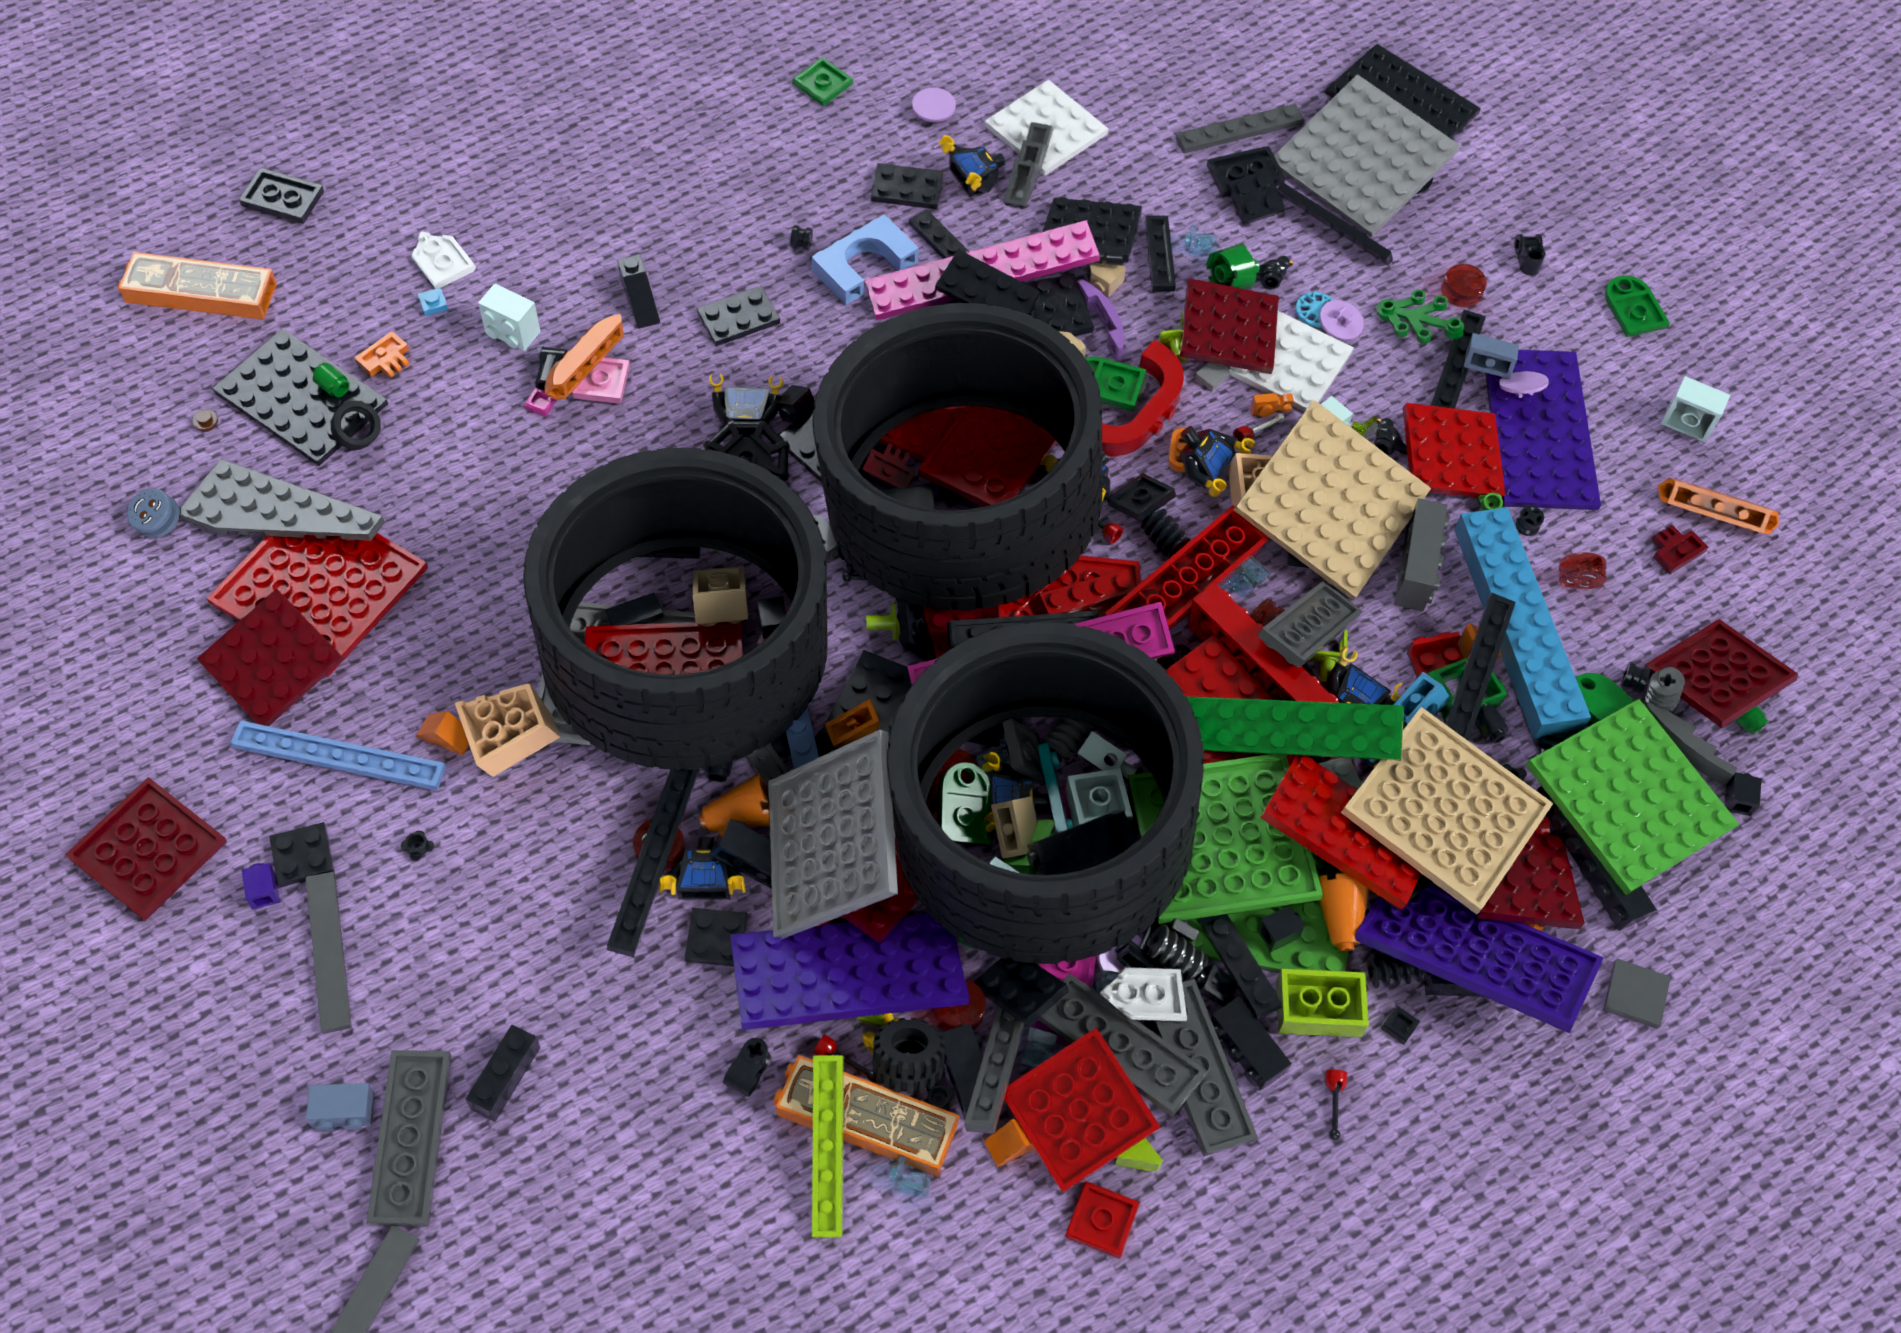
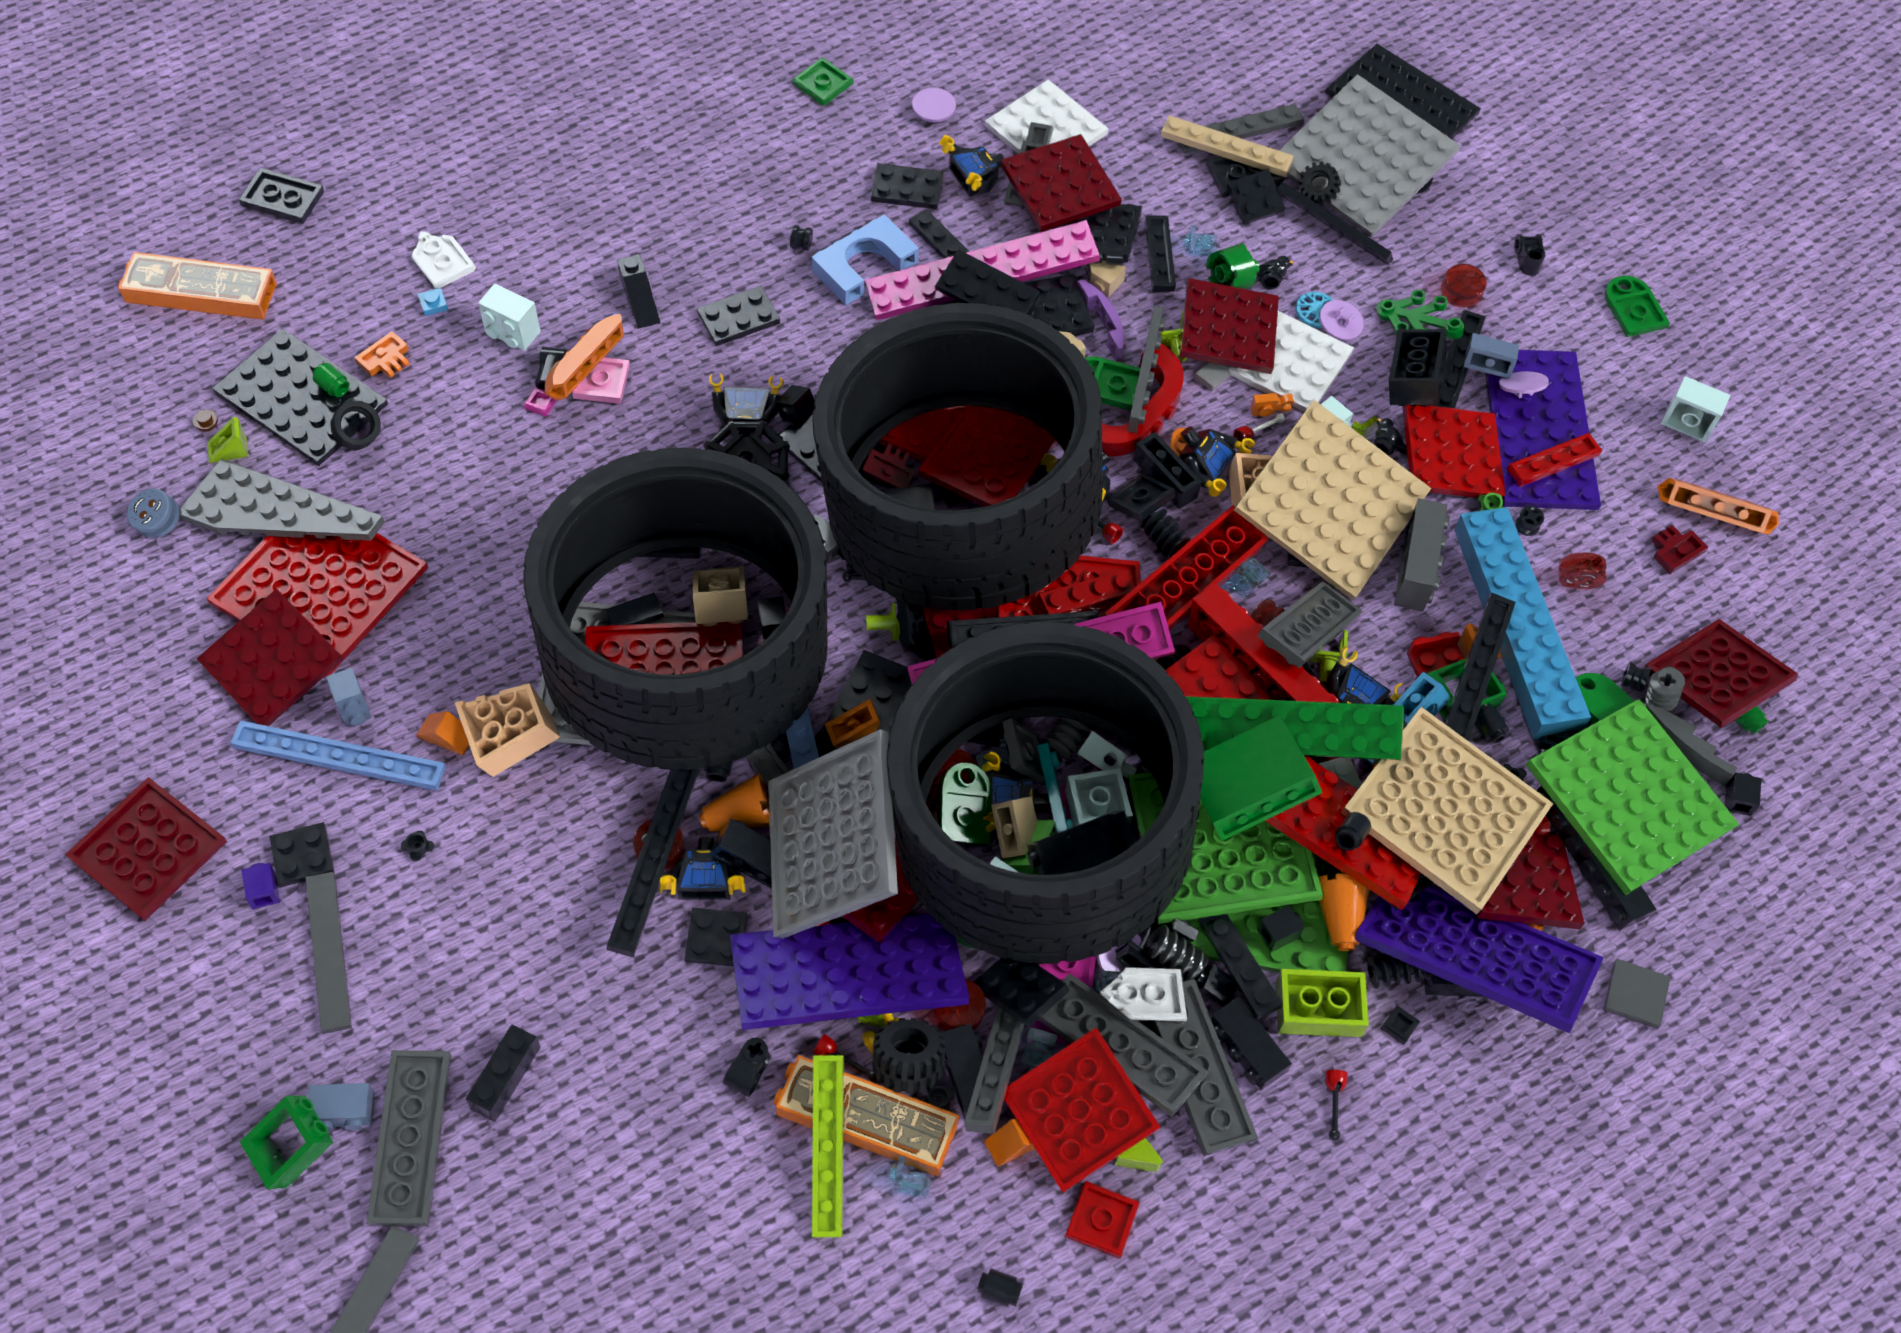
none -> lime slope [207,417,248,463]
none -> green window [240,1095,333,1190]
none -> sand blue brick [326,668,372,727]
none -> black brick [977,1268,1024,1307]
none -> dark red plate [1000,134,1122,232]
none -> dark grey plate [1127,305,1166,433]
none -> black brick [1133,432,1202,509]
none -> tan plate [1161,115,1294,177]
none -> green panel [1200,715,1322,841]
none -> black tyre [1298,161,1341,206]
none -> black brick [1335,812,1371,851]
none -> black brick [1389,329,1447,406]
none -> red tile [1507,433,1602,487]

